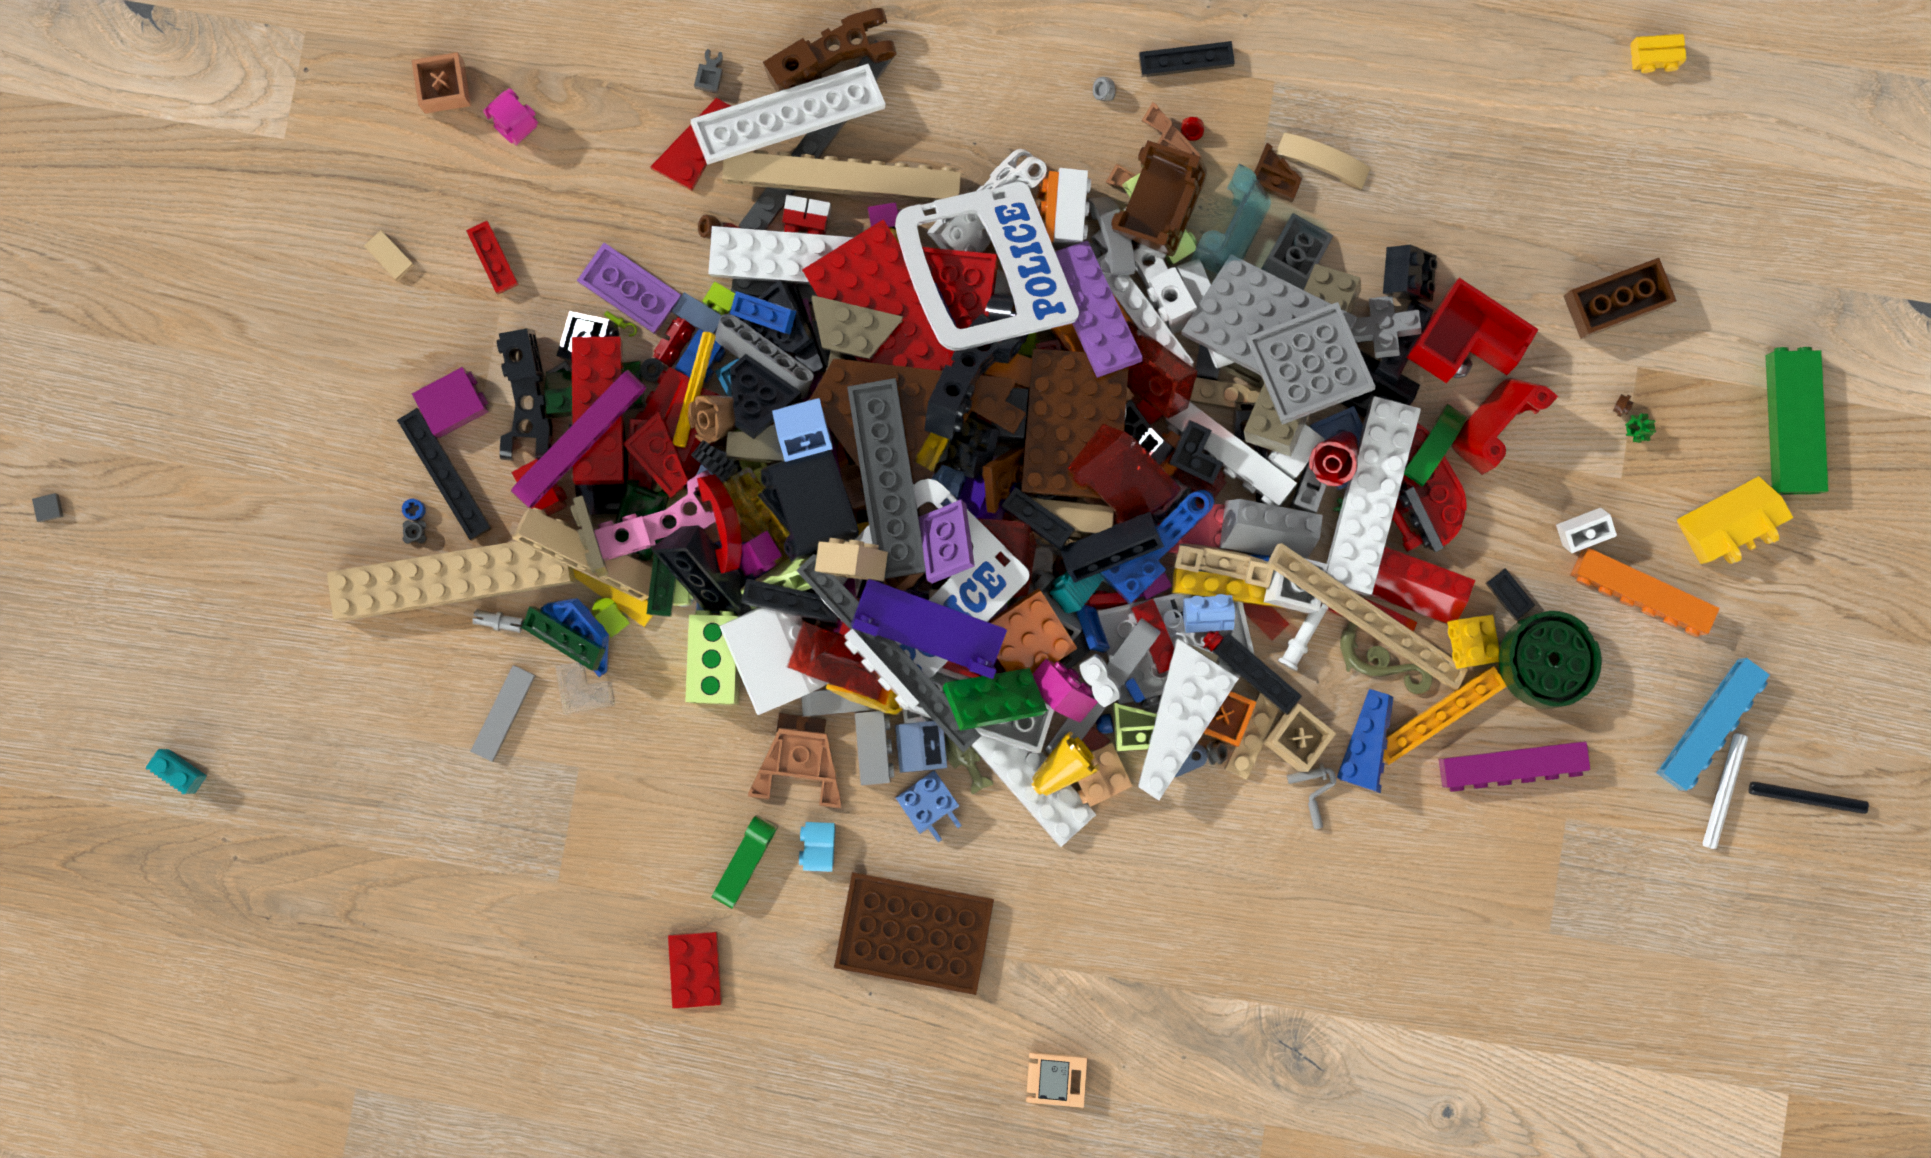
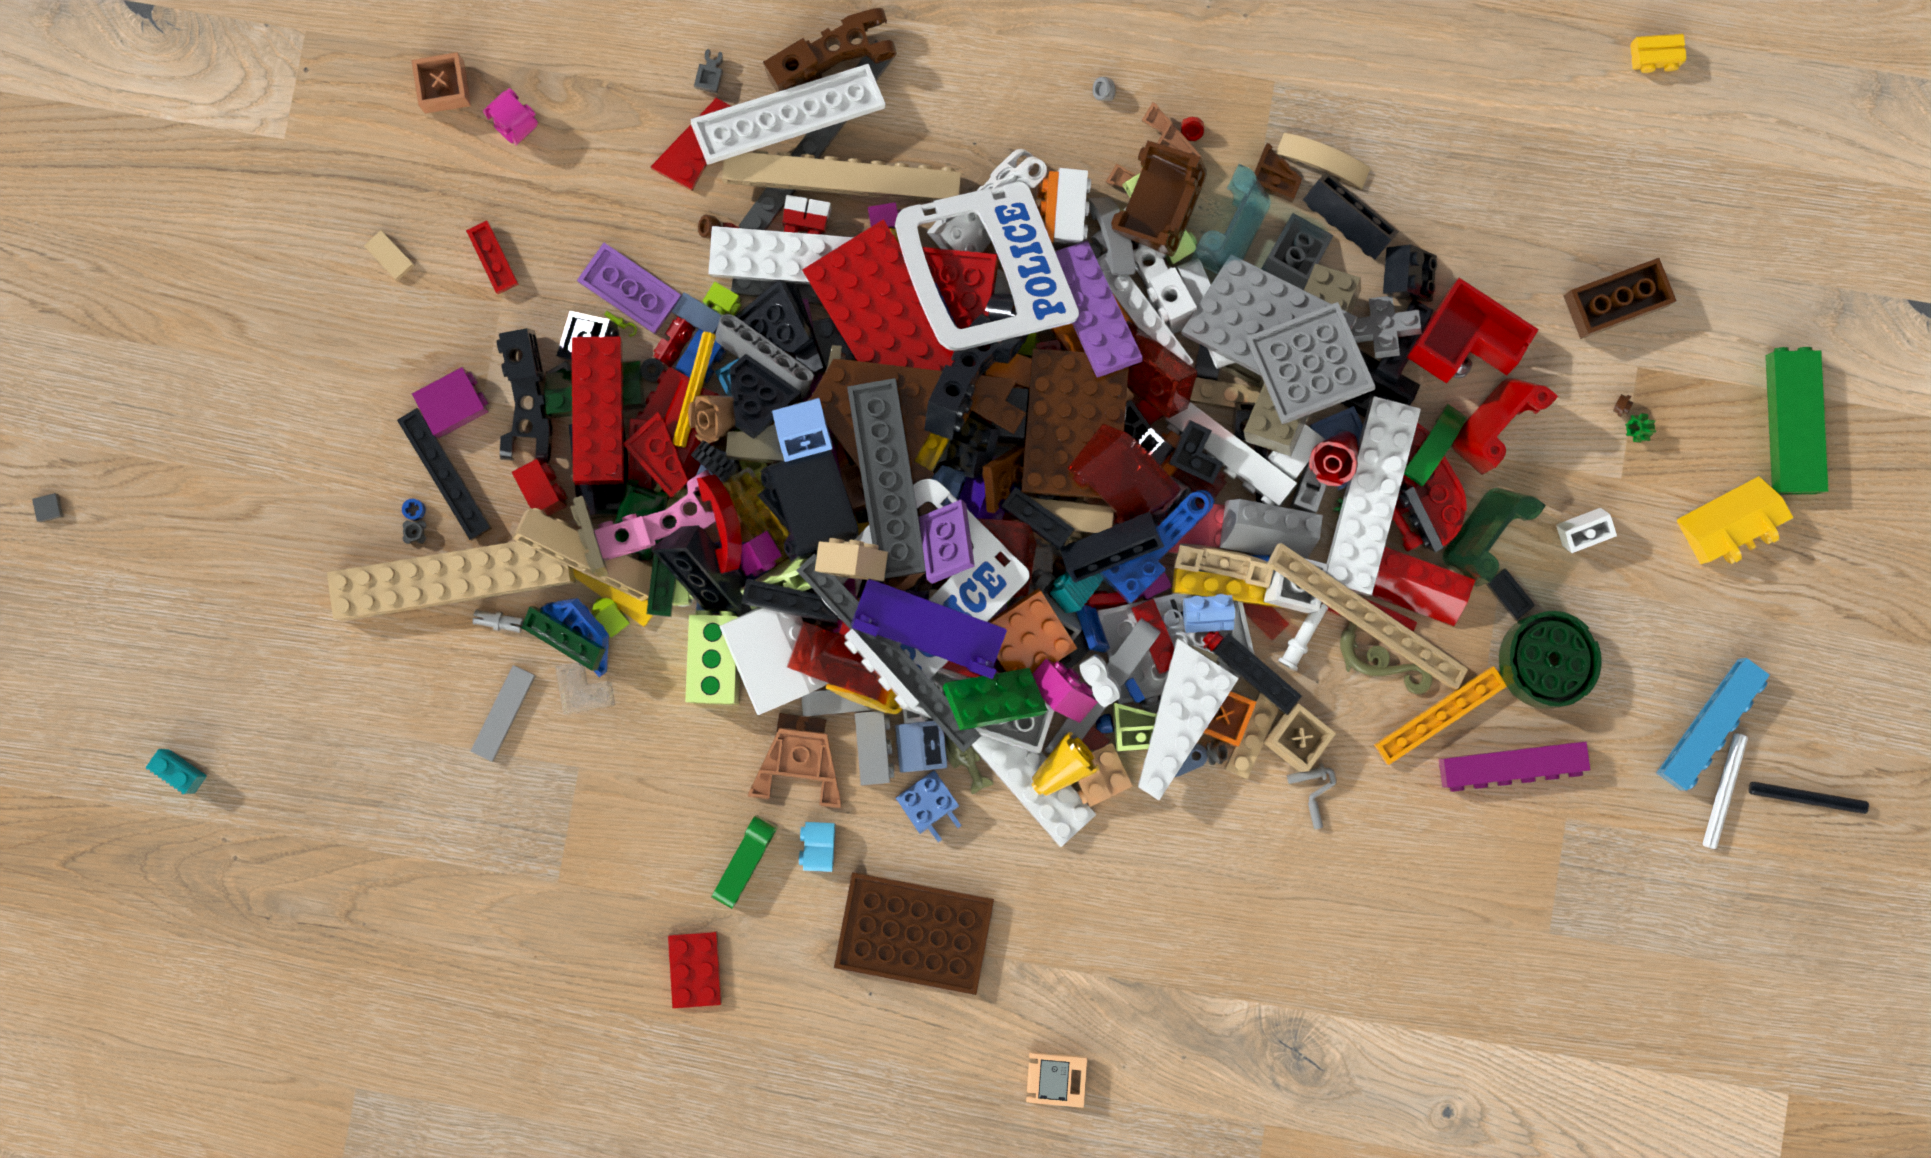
magenta beam [511,370,646,508] -> none
blue plate [730,291,796,334] -> none
dark tan wing [812,295,903,360] -> none
black plate [1139,41,1235,78] -> none
blue wing [1337,689,1394,794] -> none
yellow plate [1447,615,1500,669] -> none
orange brick [1571,548,1720,637] -> none
none -> black brick [1303,172,1399,259]
none -> clear green windscreen [1442,488,1546,587]

